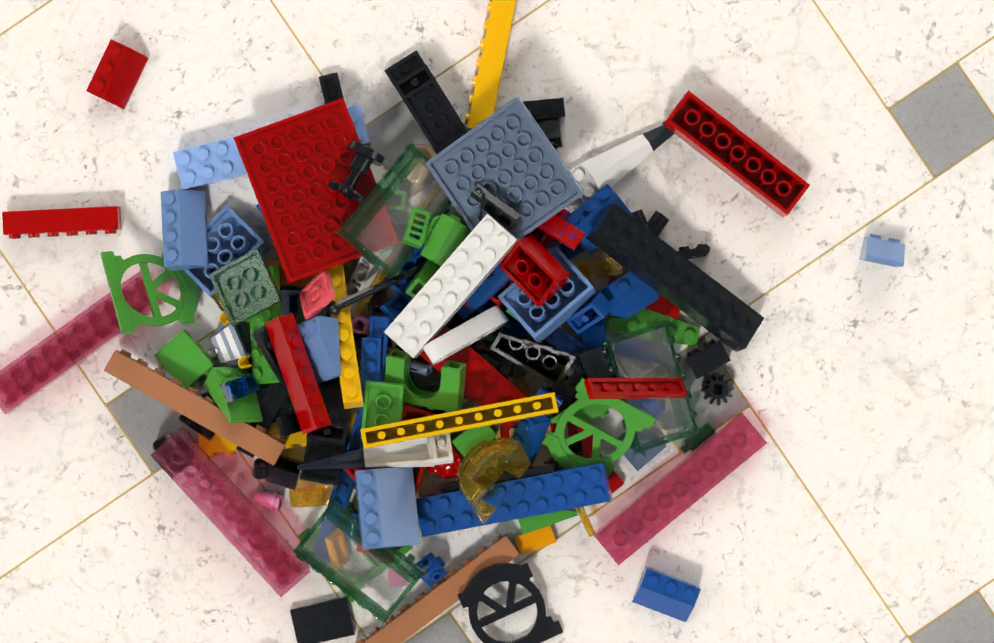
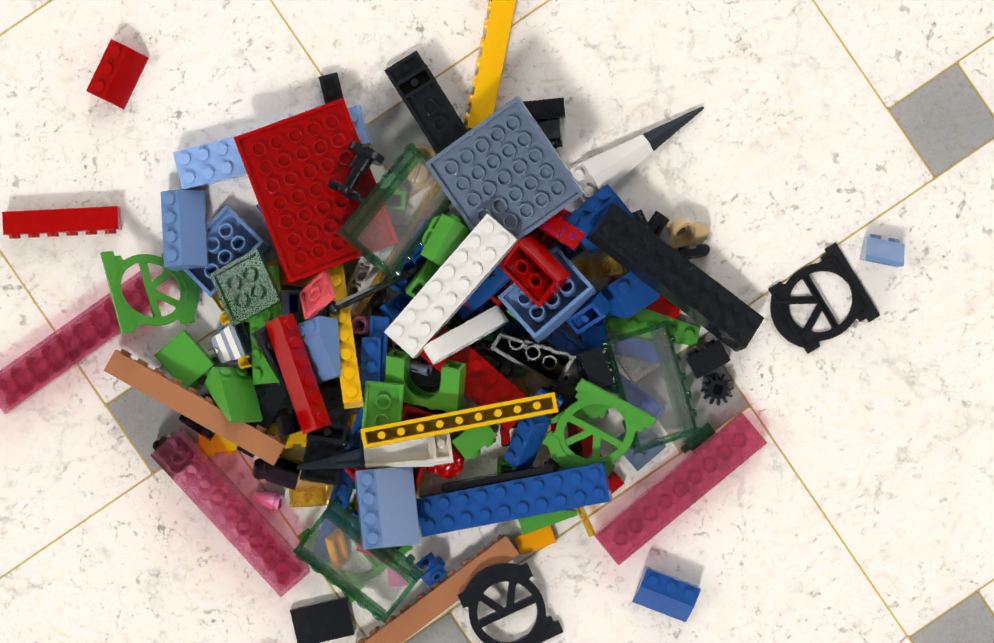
slope [219,373,260,403] -> none
bright green slope [401,206,431,249] -> none
clear yellow cylinder [458,437,531,524] -> none
black hinge [470,185,521,230] -> none
red plate [583,377,687,399] -> none
red brick [662,90,810,218] -> none
none -> tan piece [666,218,709,248]
none -> black window [768,242,880,354]

